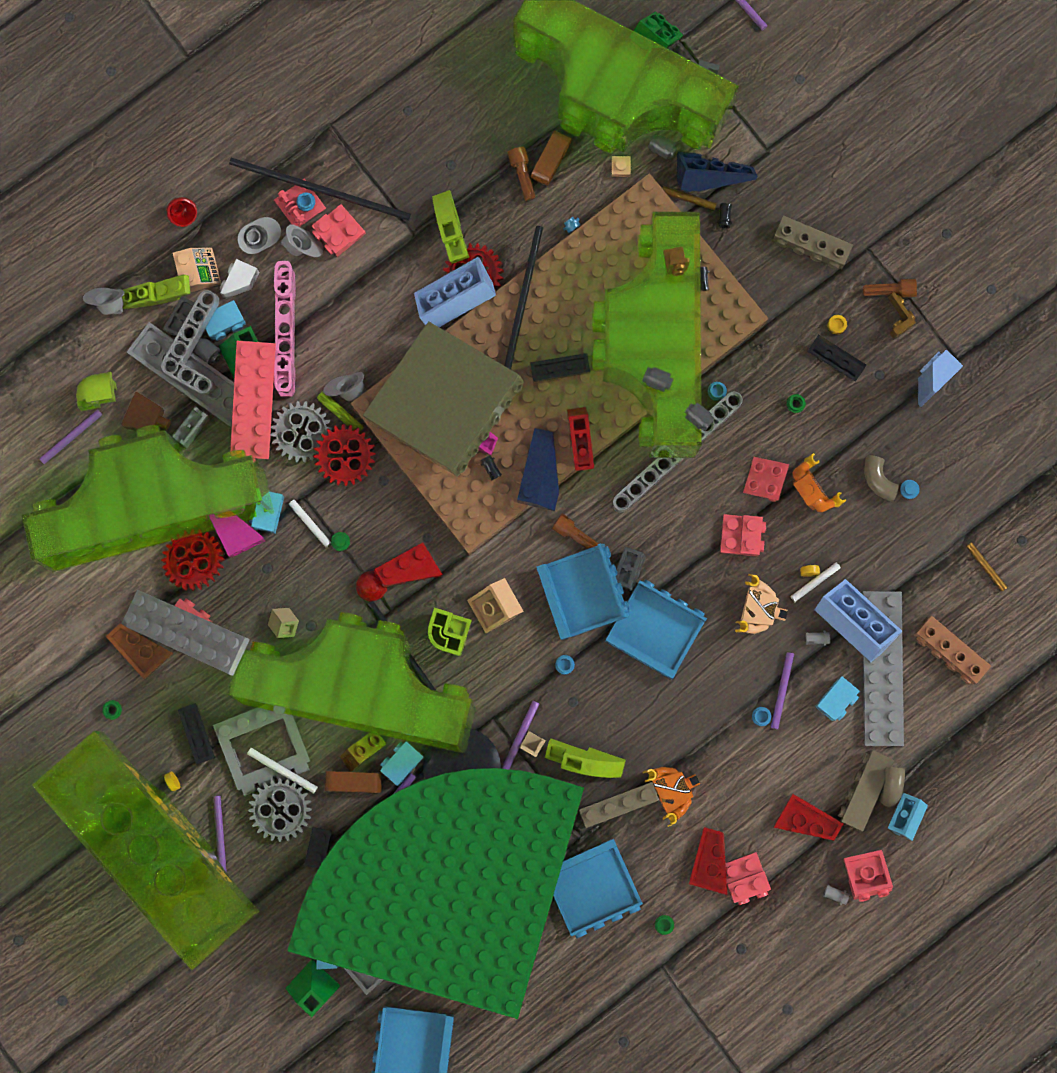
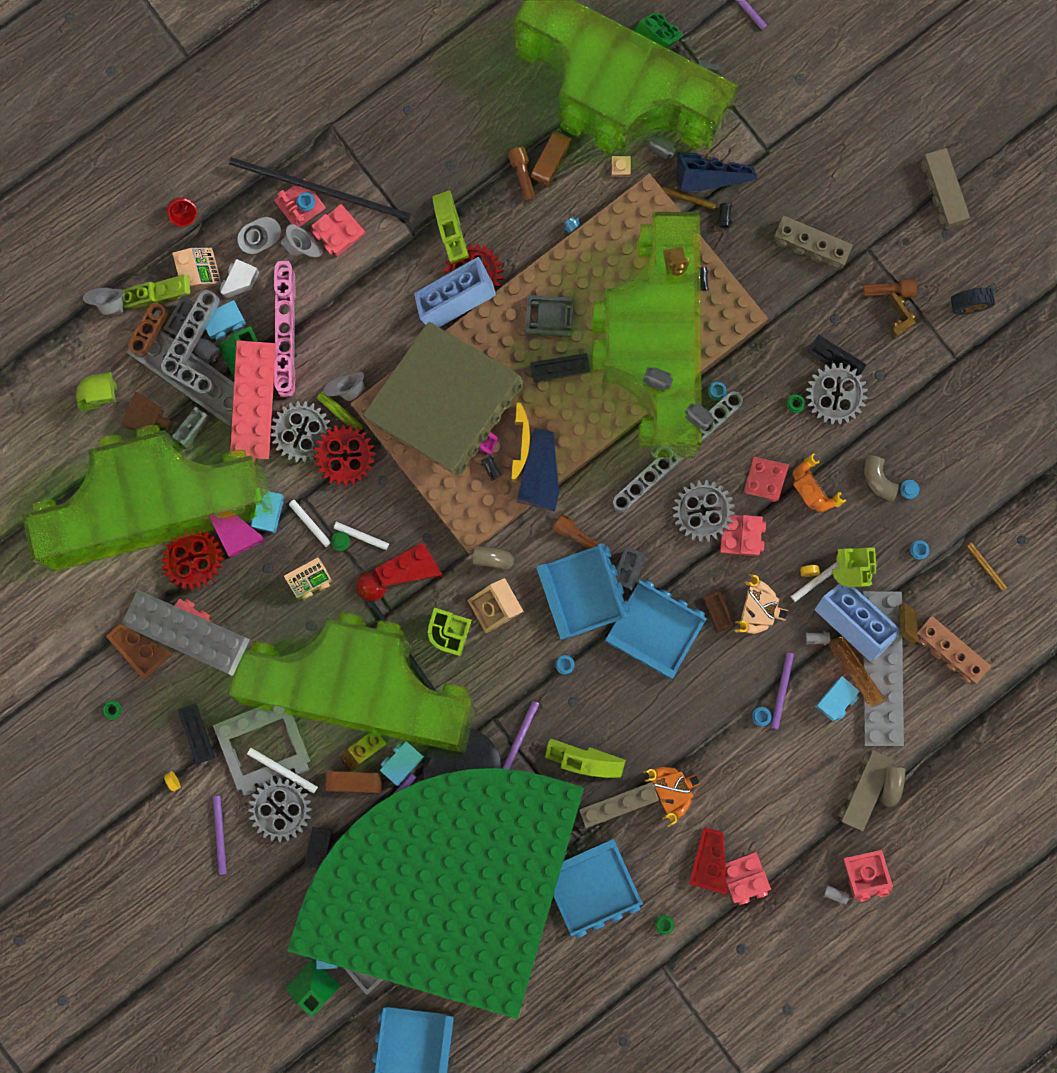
clear neon green brick [32,731,260,970] -> none
medium lavender bar [39,409,103,464] -> none
tan panel [268,608,299,638] -> none
black piece [504,226,543,369] -> none
tan panel [519,731,546,757] -> none
red slope [567,407,594,471] -> none
red wing [773,794,844,841] -> none
yellow tile [827,315,847,335] -> none
medium azure brick [888,793,928,841] -> none
light blue slope [918,350,963,407] -> none
none -> dark orange beam [129,303,168,357]
none -> slope [284,557,333,600]
none -> white bar [334,522,389,551]
none -> dark tan cylinder [473,546,514,571]
none -> yellow slope [512,403,530,482]
none -> dark grey container [525,295,573,337]
none -> light grey gear [673,480,735,542]
none -> reddish brown tile [702,590,735,633]
none -> light grey gear [805,363,868,424]
none -> clear orange plate [828,637,886,707]
none -> lime brick [832,548,876,587]
none -> pearl gold tile [899,602,918,644]
none -> dark azure plate [910,540,929,560]
none -> dark tan brick [921,148,970,229]
none -> black wheel [950,287,995,315]

